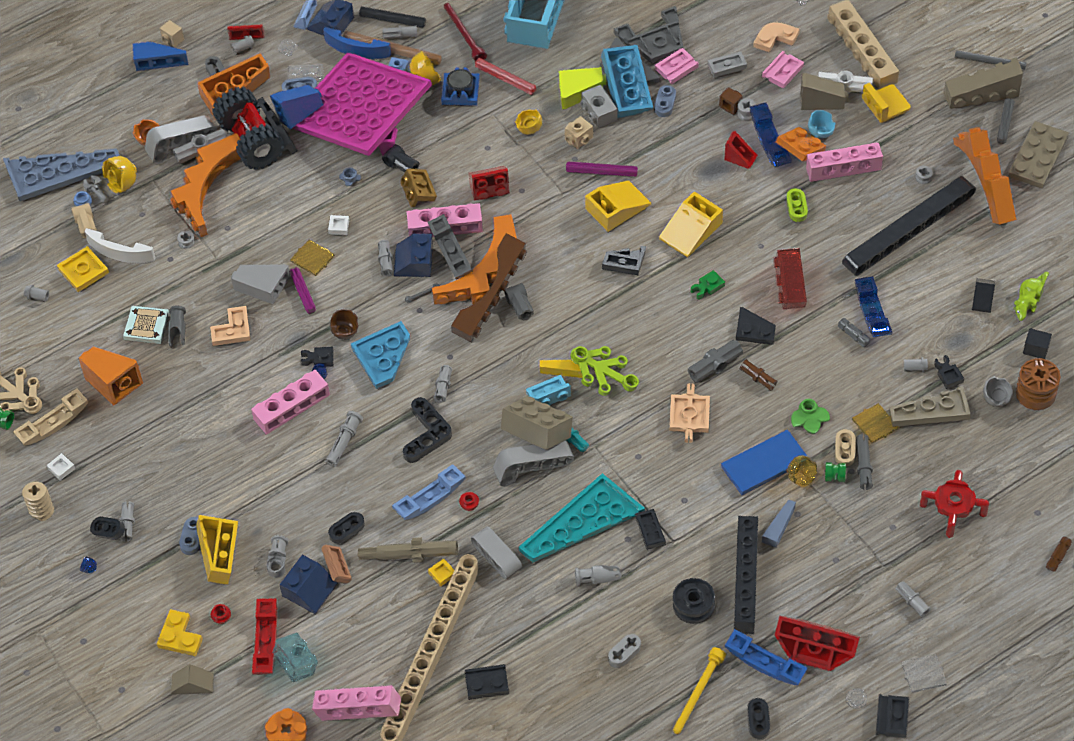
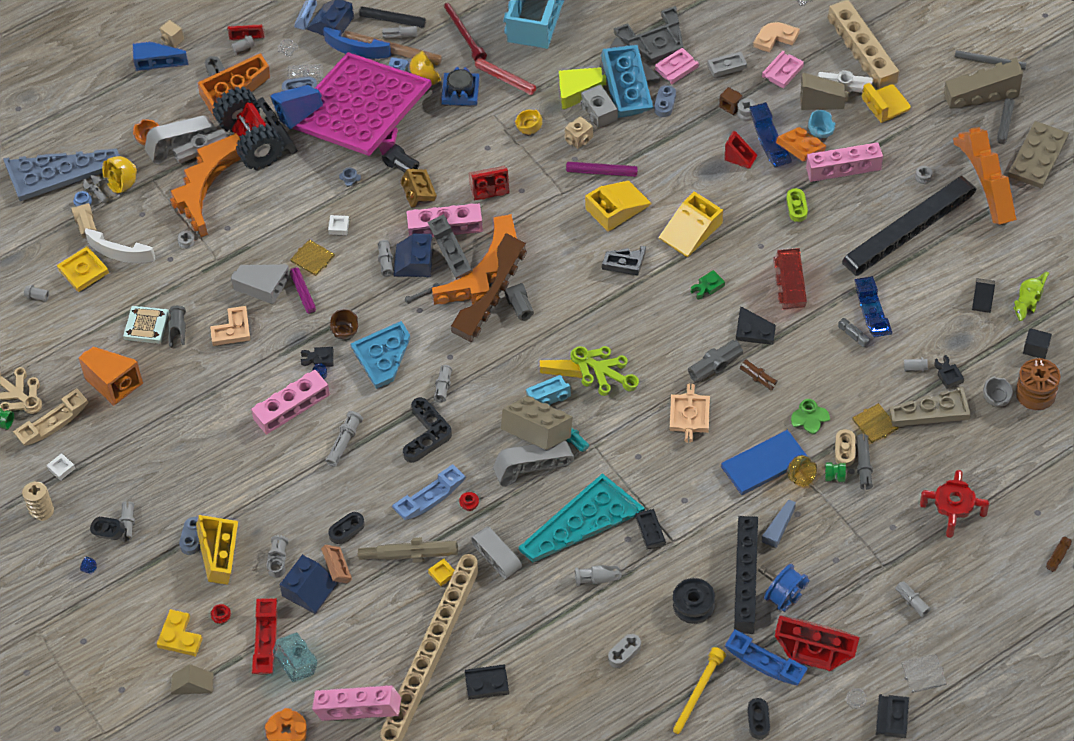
none -> blue wheel [758,564,810,612]

